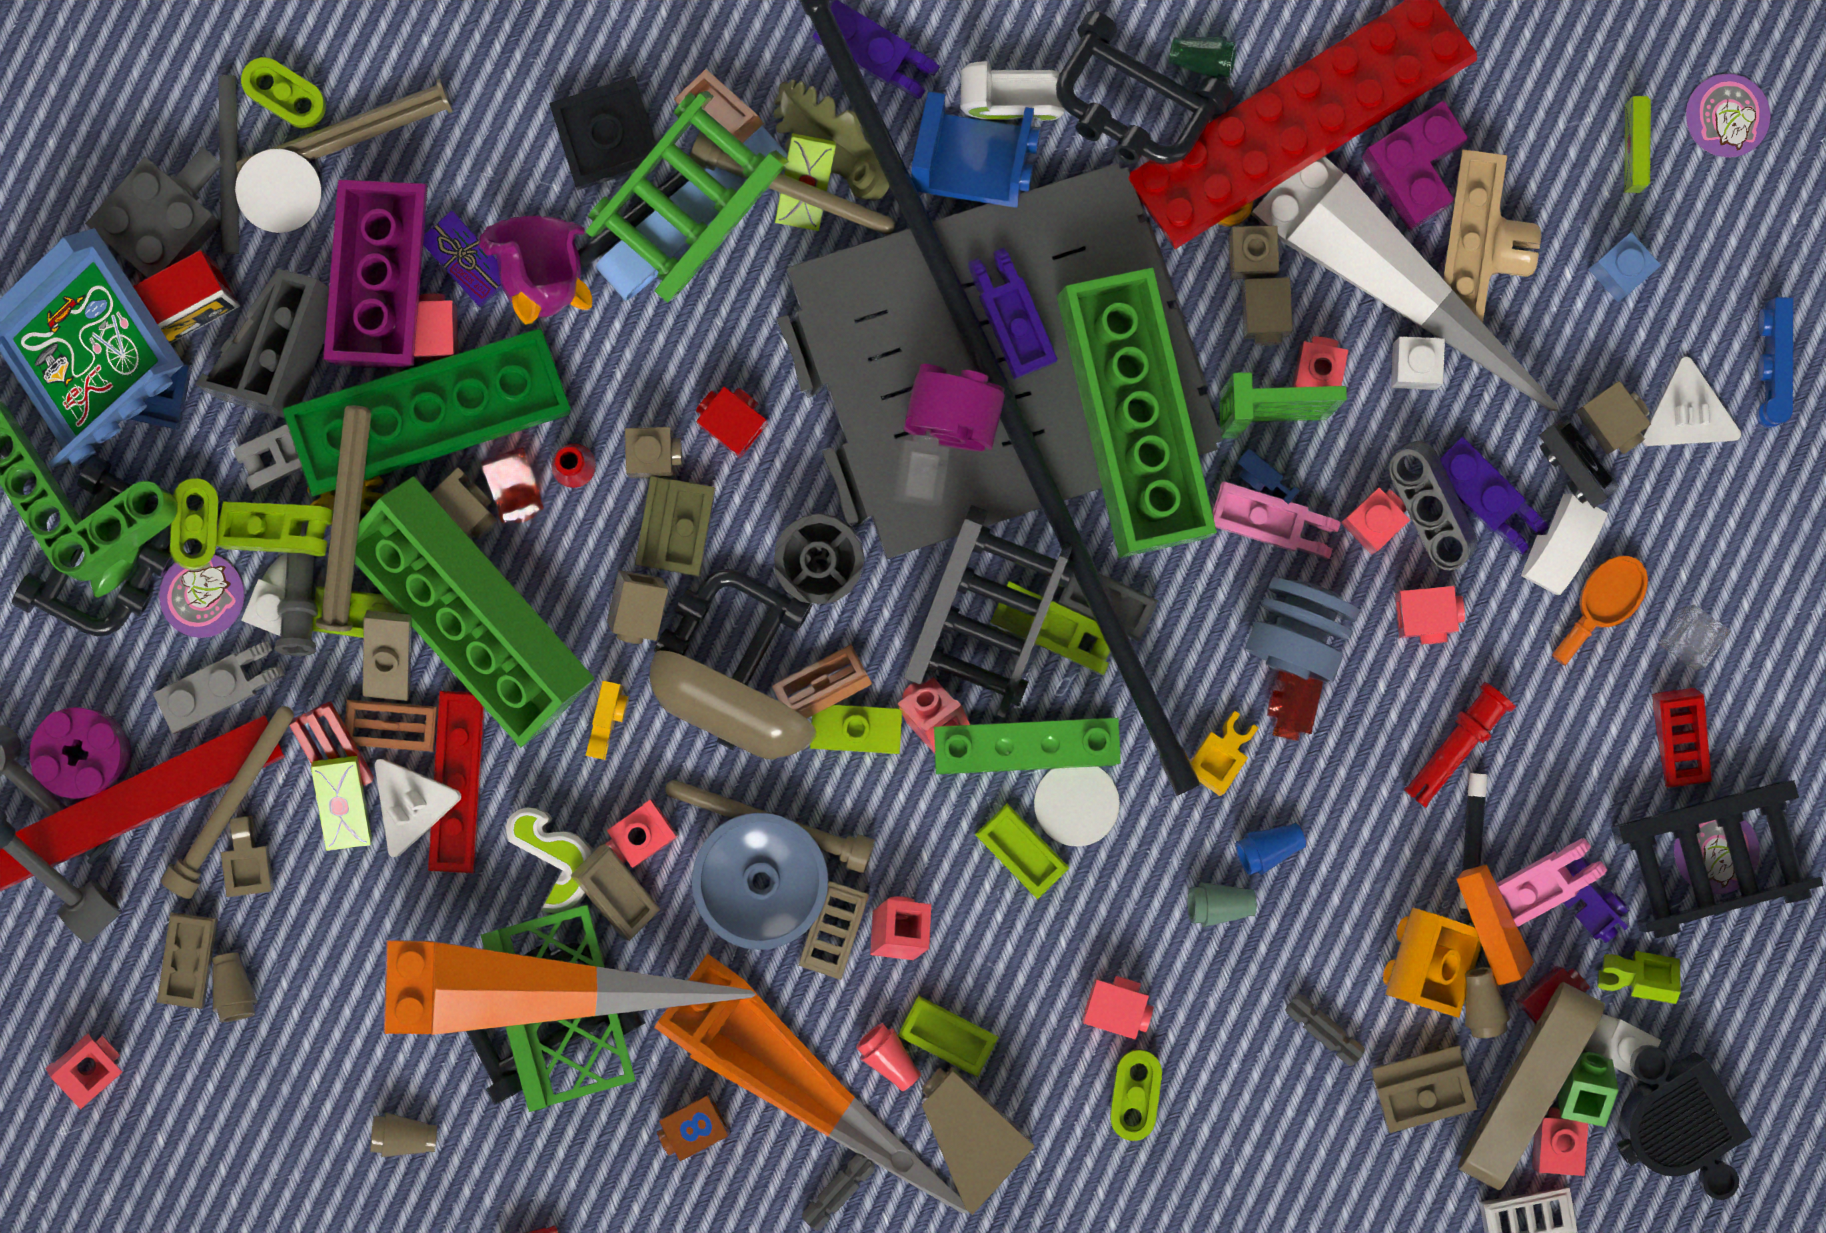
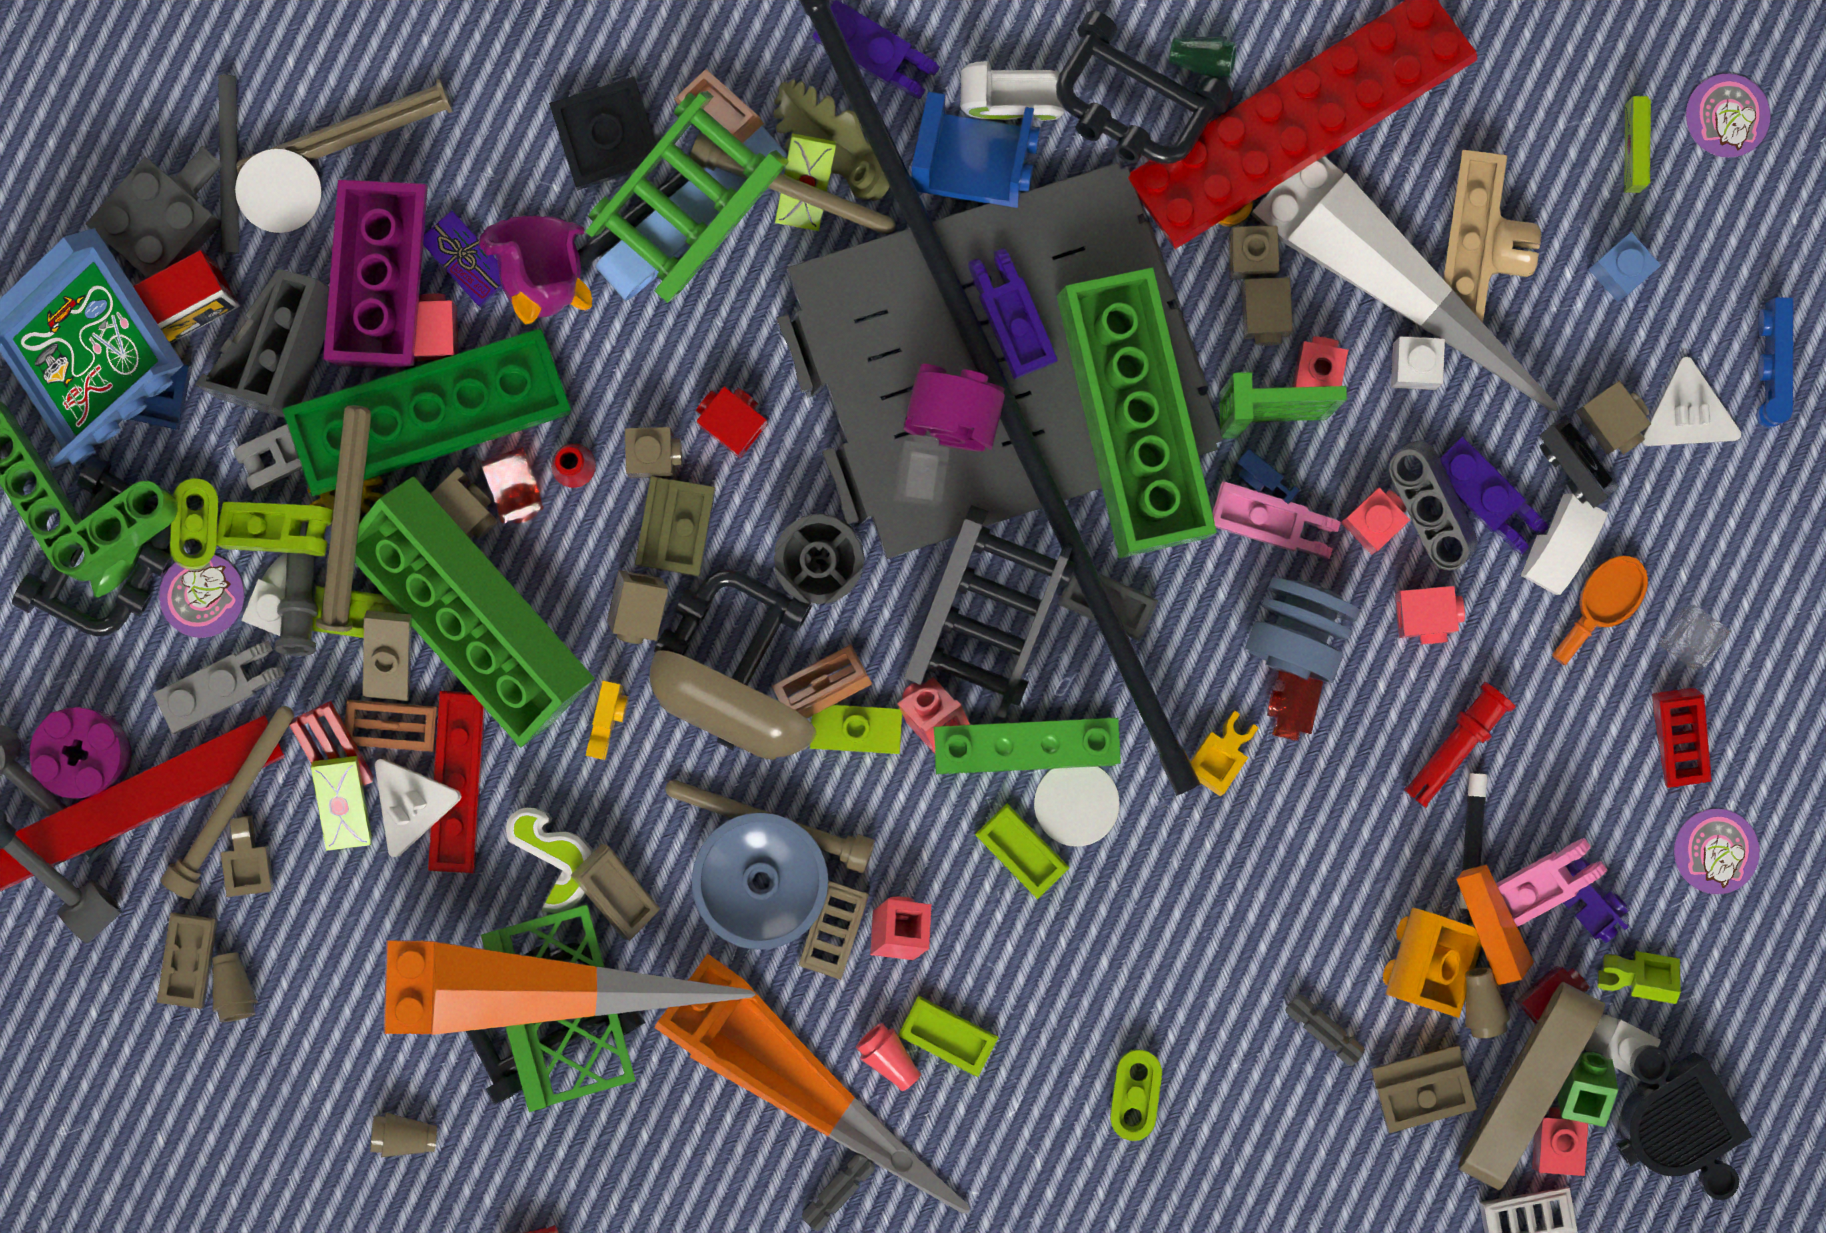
coral brick [45,1033,122,1110] -> none
lime plate [241,57,326,128] -> none
coral brick [605,799,679,868] -> none
dark orange brick [657,1093,731,1161] -> none
dark tan slope [921,1066,1035,1215] -> none
lime plate [990,581,1110,676] -> none
coral brick [1082,976,1154,1040] -> none
sand green cone [1187,882,1257,927] -> none
blue cone [1235,823,1306,875] -> none
magenta brick [1362,100,1468,232] -> none
black fence [1611,780,1824,938] -> none

